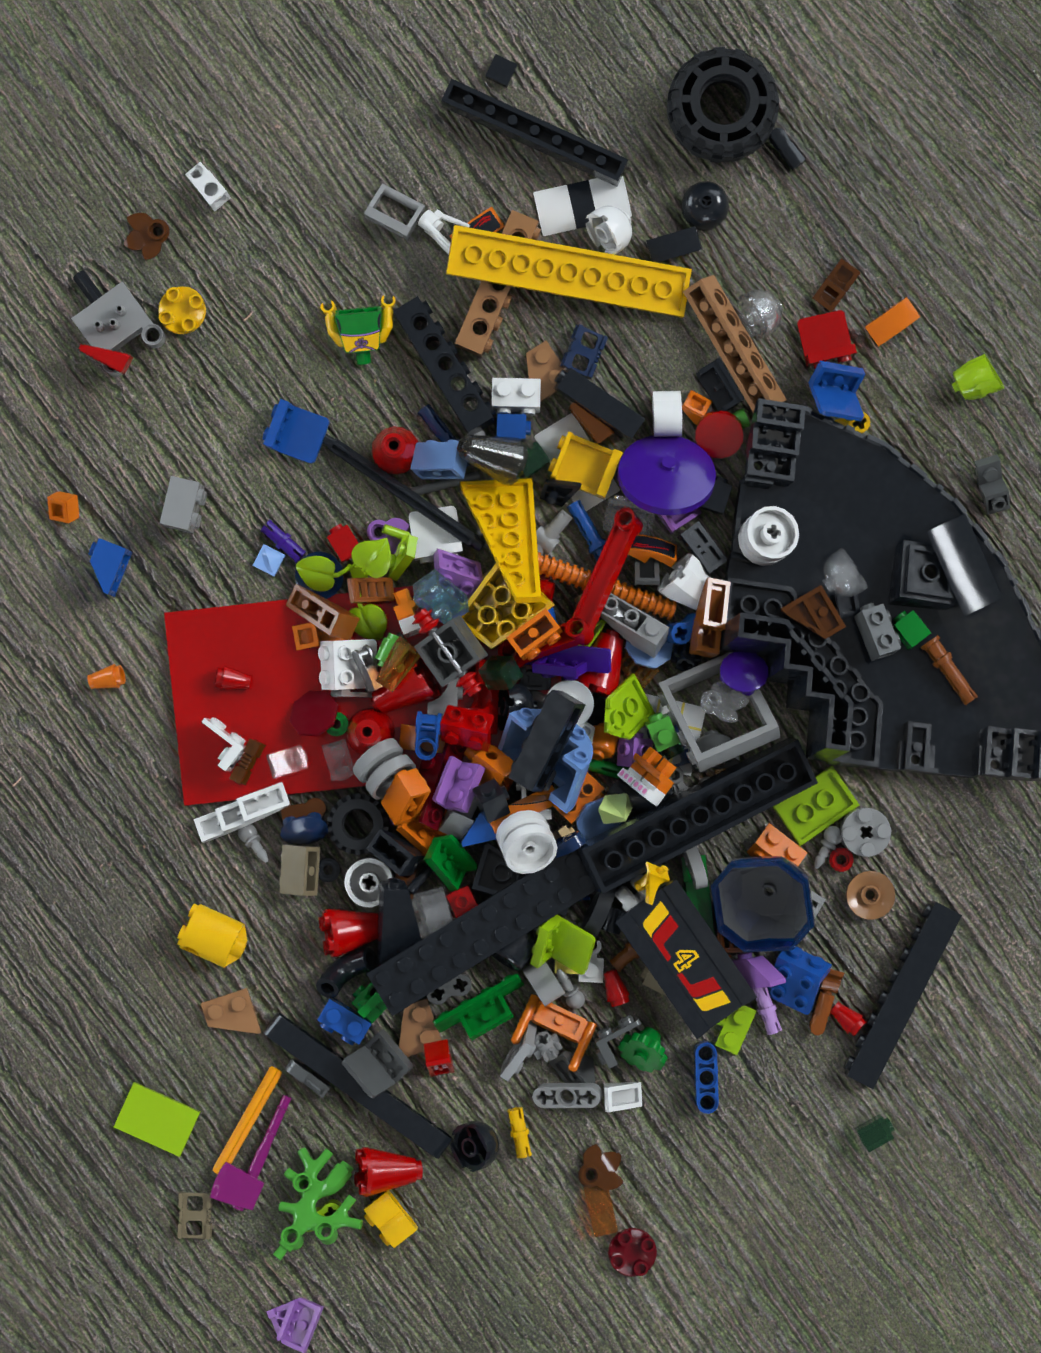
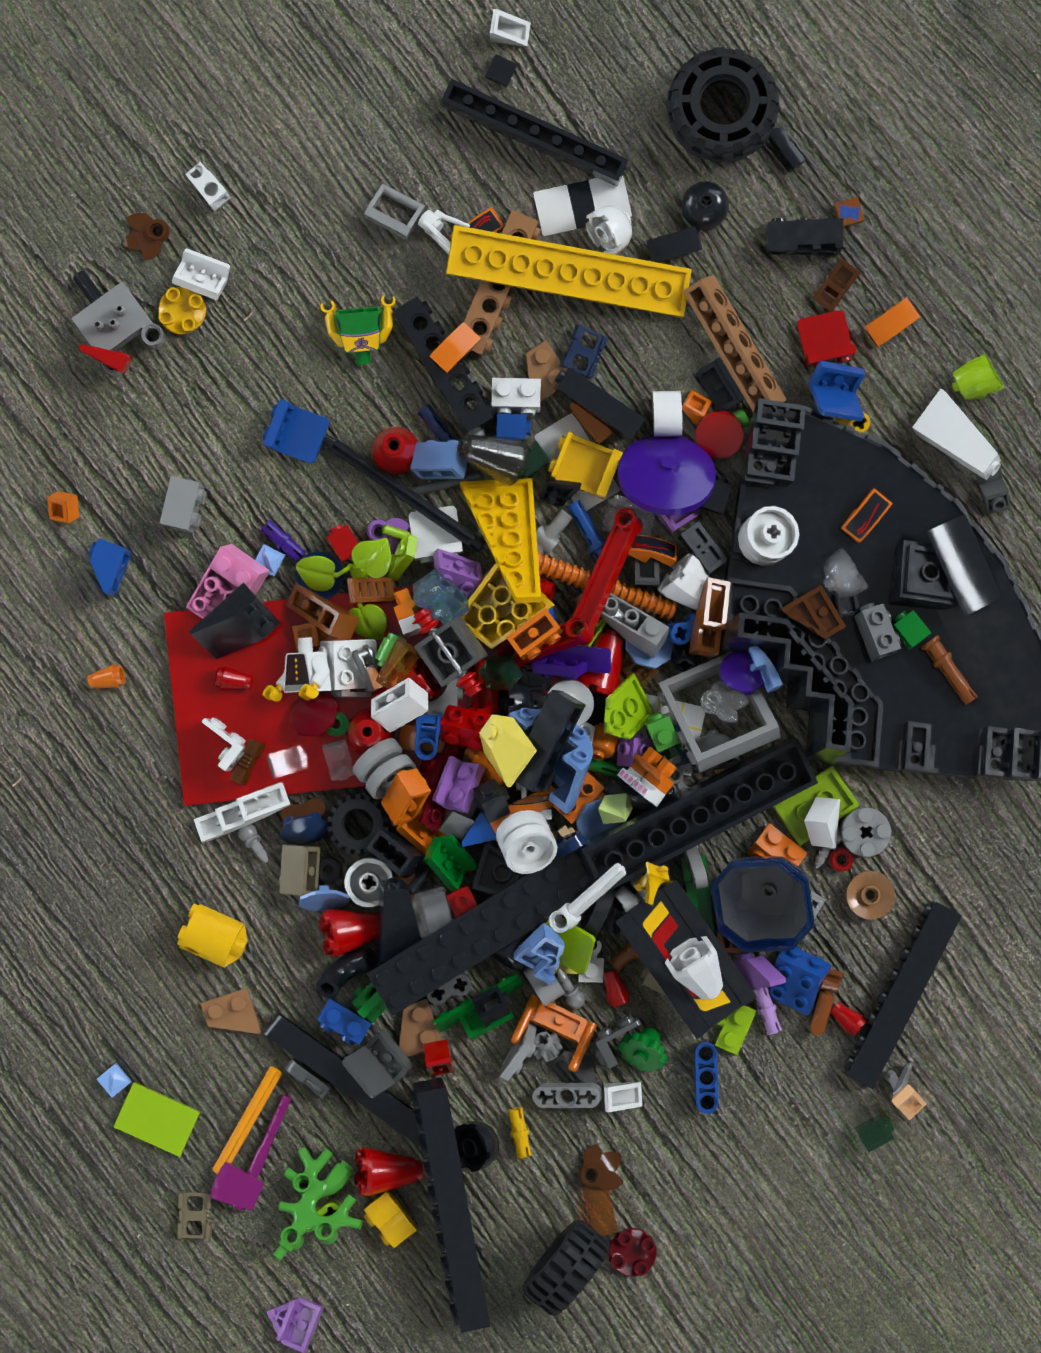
clear cylinder [737,290,783,340] -> none
none -> light blue tile [97,1063,132,1098]
none -> white bracket [172,248,230,300]
none -> bright pink slope [186,544,270,619]
none -> black slope [189,582,281,659]
none -> torso [263,637,331,702]
none -> medium blue piece [299,885,349,911]
none -> white brick [371,678,428,733]
none -> black brick [410,1077,490,1333]
none -> orange slope [429,322,481,374]
none -> black window [472,985,512,1029]
none -> light yellow slope [479,714,537,787]
none -> white slope [490,9,531,47]
none -> medium blue slope [513,923,565,985]
none -> black tyre [522,1219,610,1316]
none -> white axle [549,863,626,933]
none -> white cone [665,936,723,999]
none -> medium blue slope [749,645,783,693]
none -> black wedge [766,218,843,256]
none -> white slope [804,797,840,848]
none -> dark orange tile [834,197,864,227]
none -> black slope [840,489,893,543]
none -> light nougat piece [885,1063,927,1121]
none -> white slope [912,389,1001,480]

